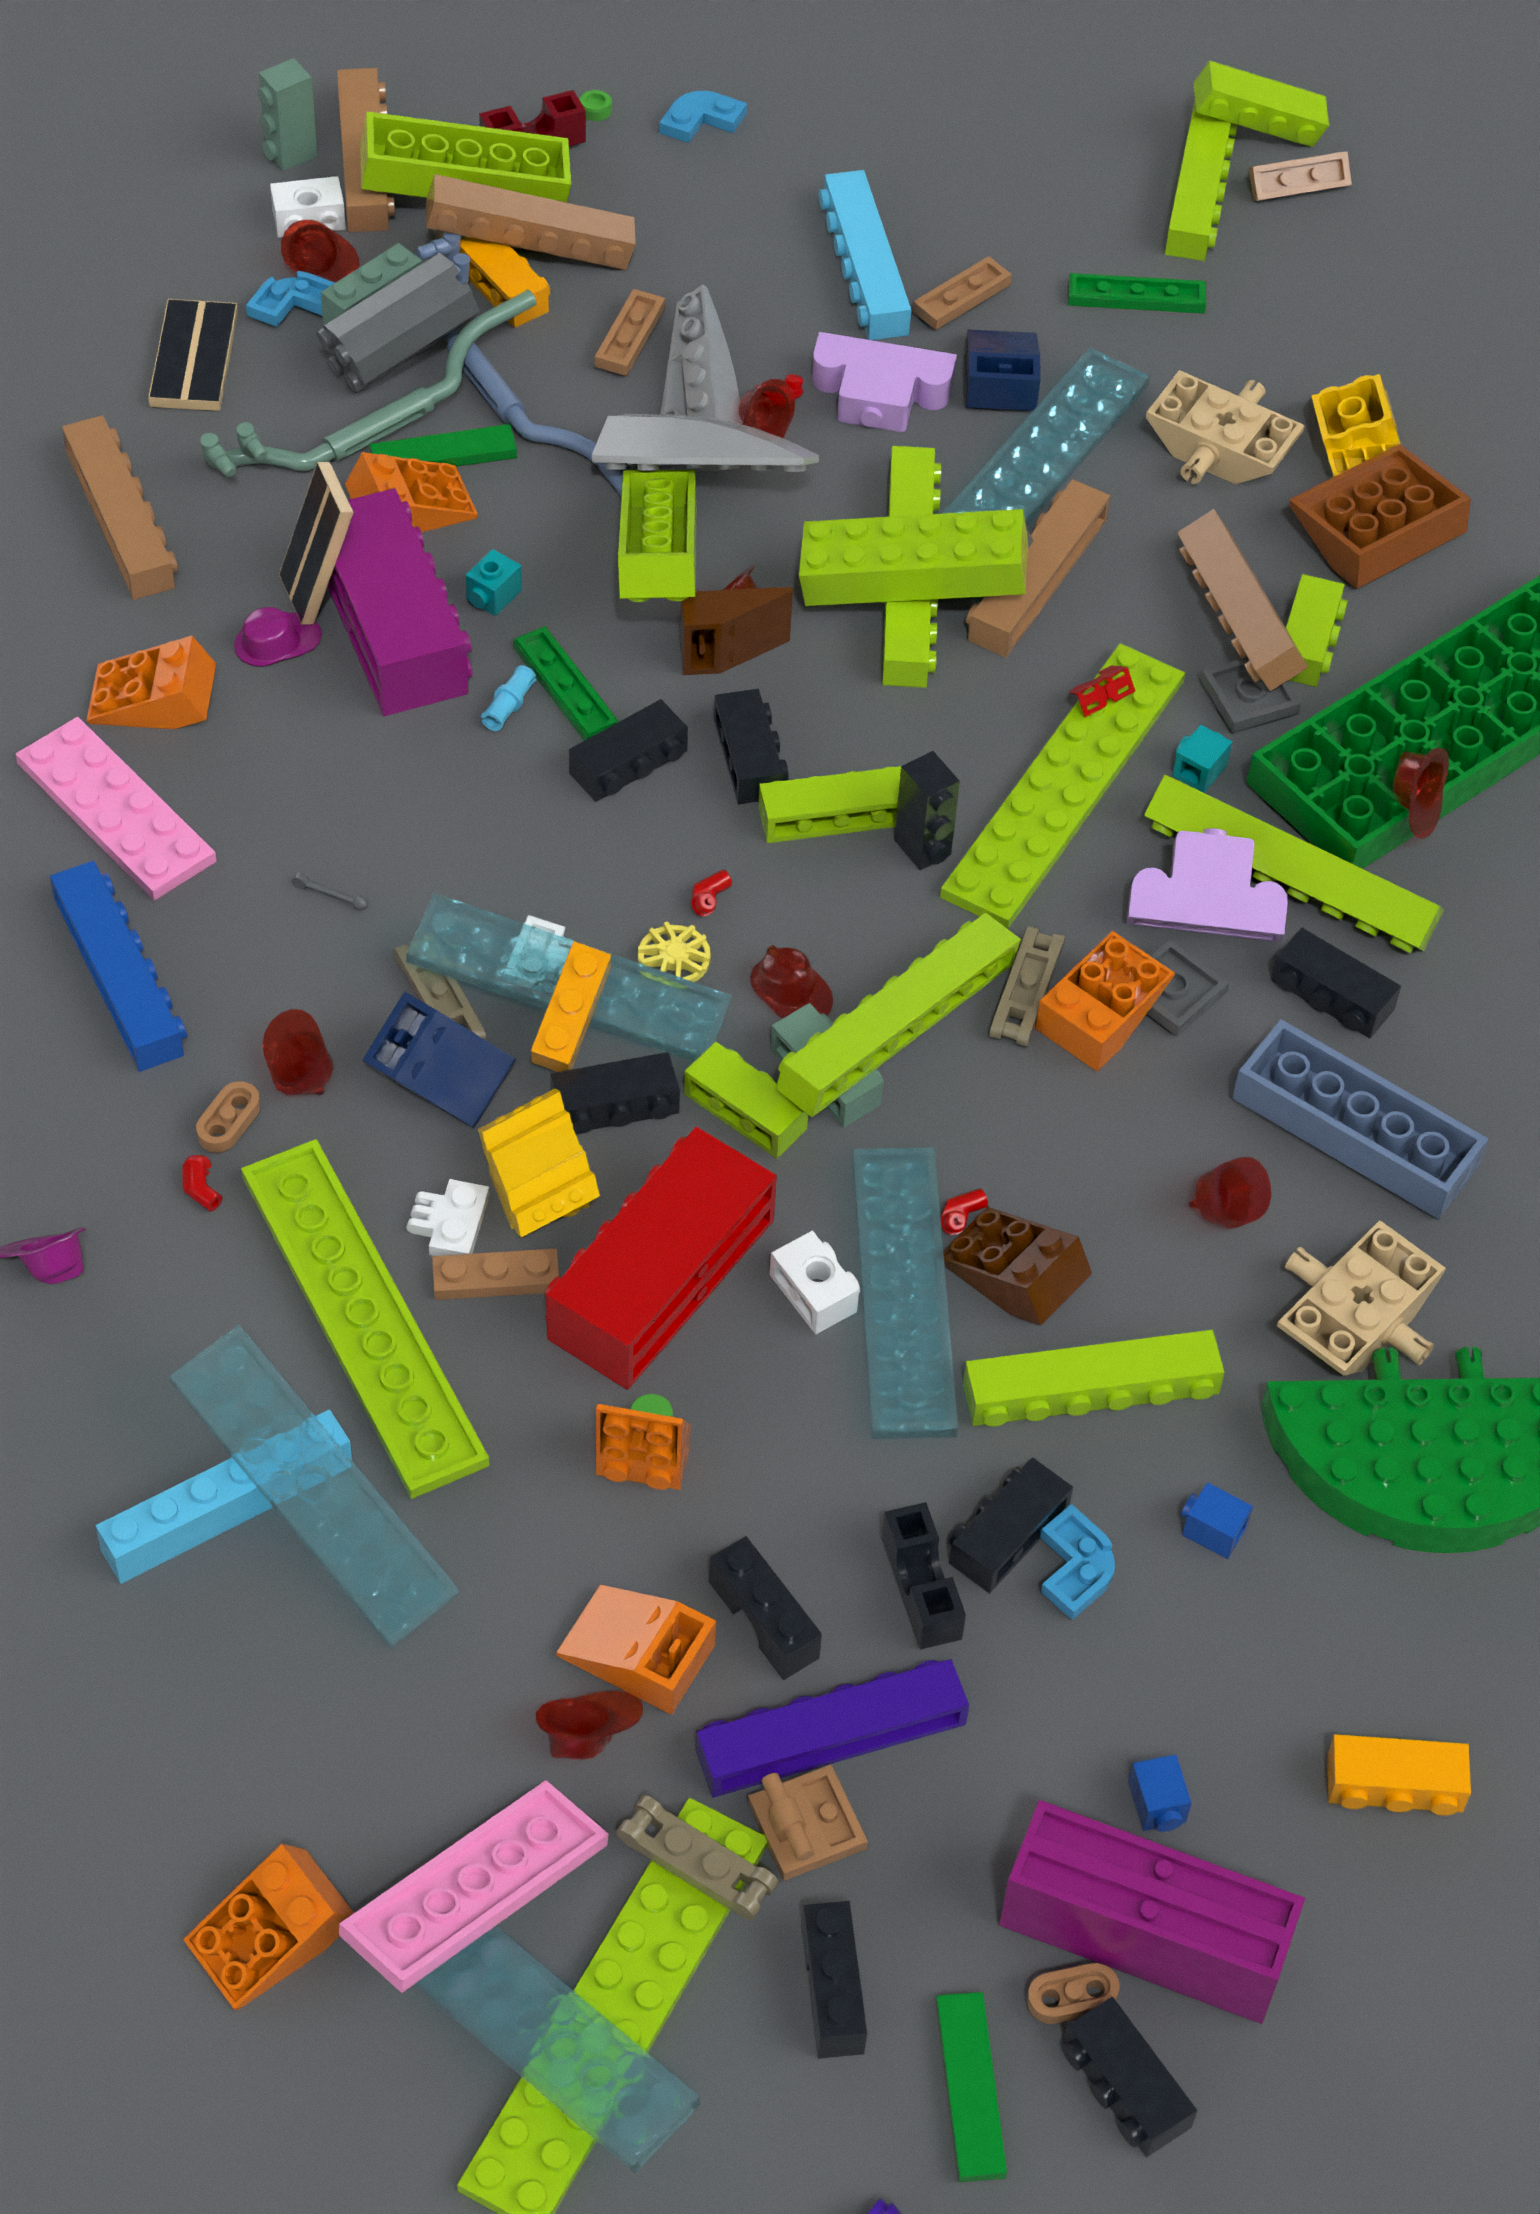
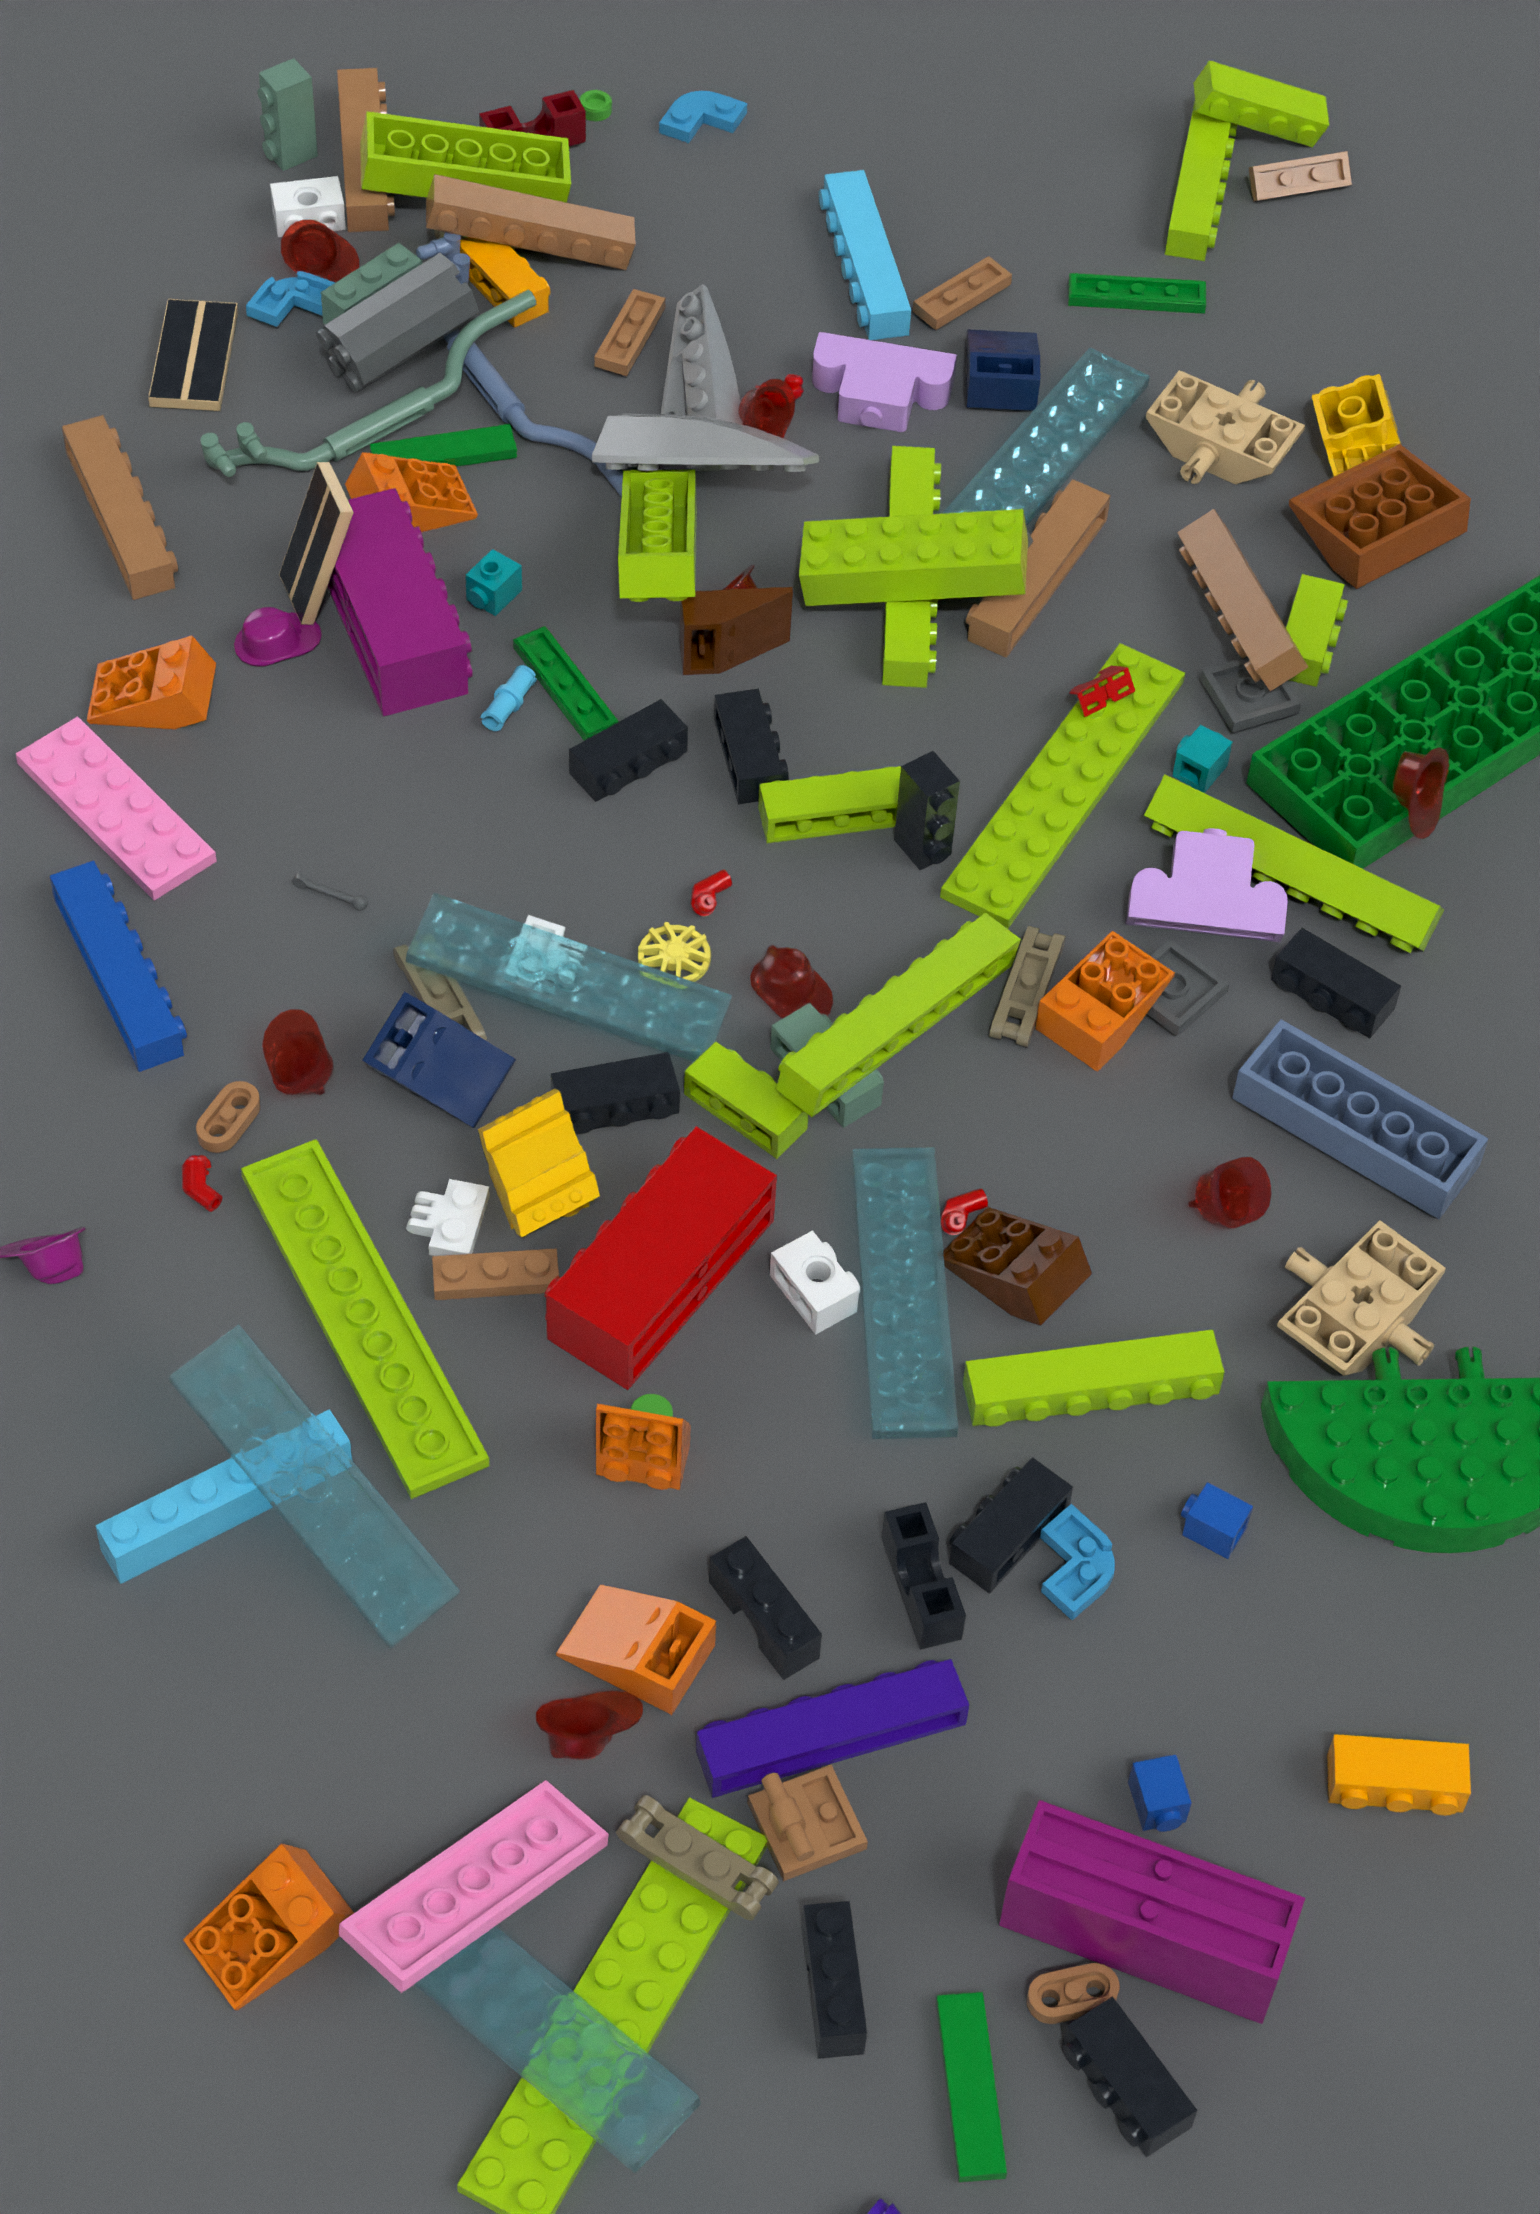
light orange brick [531,941,611,1072] -> none

